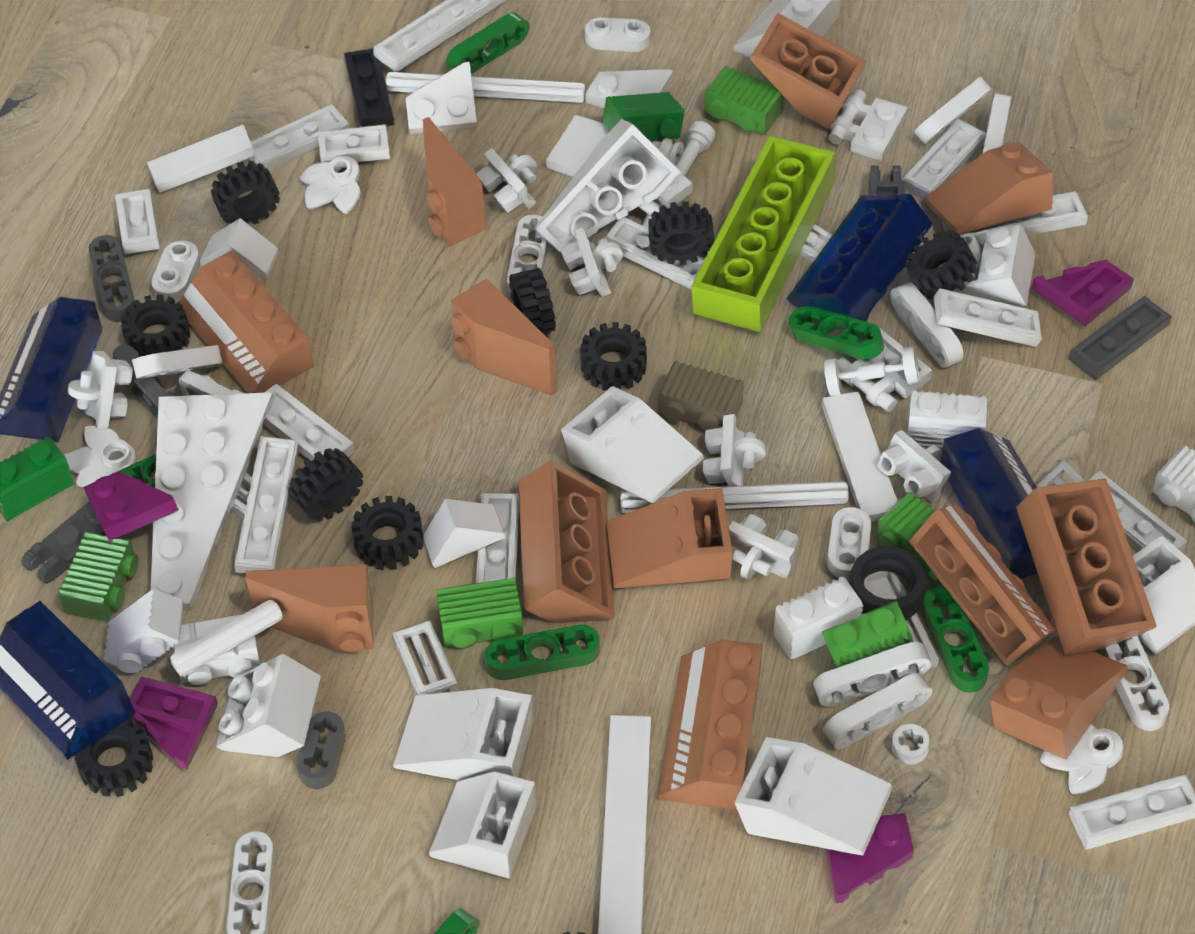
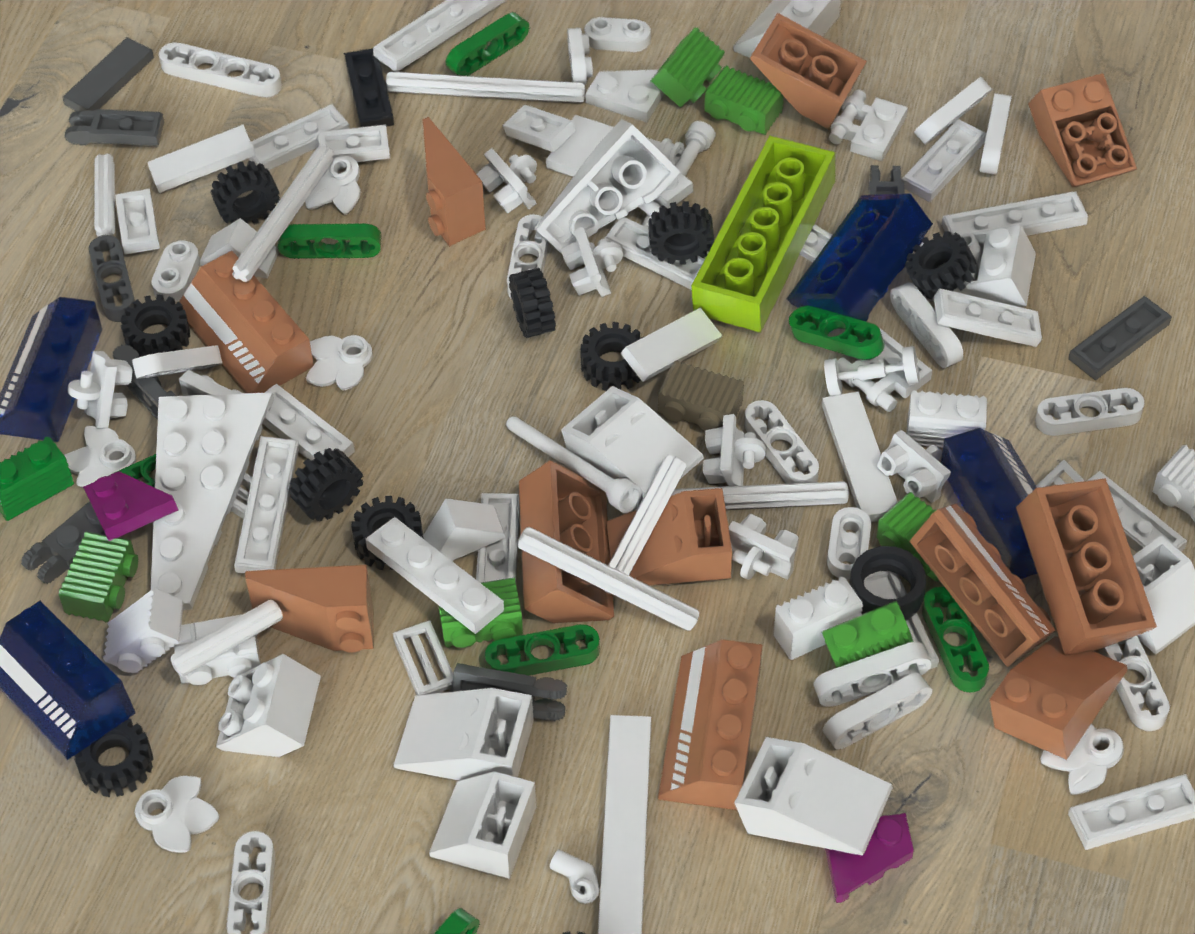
magenta wing [125,676,218,770] -> none
dark grey beam [298,711,346,789] -> none
white wing [406,62,477,134] -> none
nougat slope [451,279,557,395] -> none
green brick [603,92,685,142] -> none
white bush [892,724,930,764] -> none
nougat slope [925,142,1053,234] -> none
magenta wing [1032,259,1134,327] -> none
none -> dark grey tile [63,37,154,111]
none -> dark grey hinge [64,109,165,146]
none -> white axle [95,153,115,237]
none -> white plate [135,776,219,853]
none -> white beam [159,43,282,98]
none -> white axle [232,146,334,282]
none -> green beam [278,223,382,259]
none -> white plate [306,335,373,391]
none -> white plate [366,517,504,634]
none -> dark grey hinge [453,663,567,721]
none -> white plate [503,105,576,152]
none -> white piece [506,416,642,513]
none -> white axle [517,527,699,631]
none -> white arm [550,849,599,904]
none -> white plate [567,28,593,84]
none -> white axle [604,454,686,595]
none -> white tile [621,308,722,382]
none -> bright green brick [650,27,725,108]
none -> white beam [744,400,819,484]
none -> nougat slope [1028,73,1137,188]
none -> white beam [1035,388,1144,436]

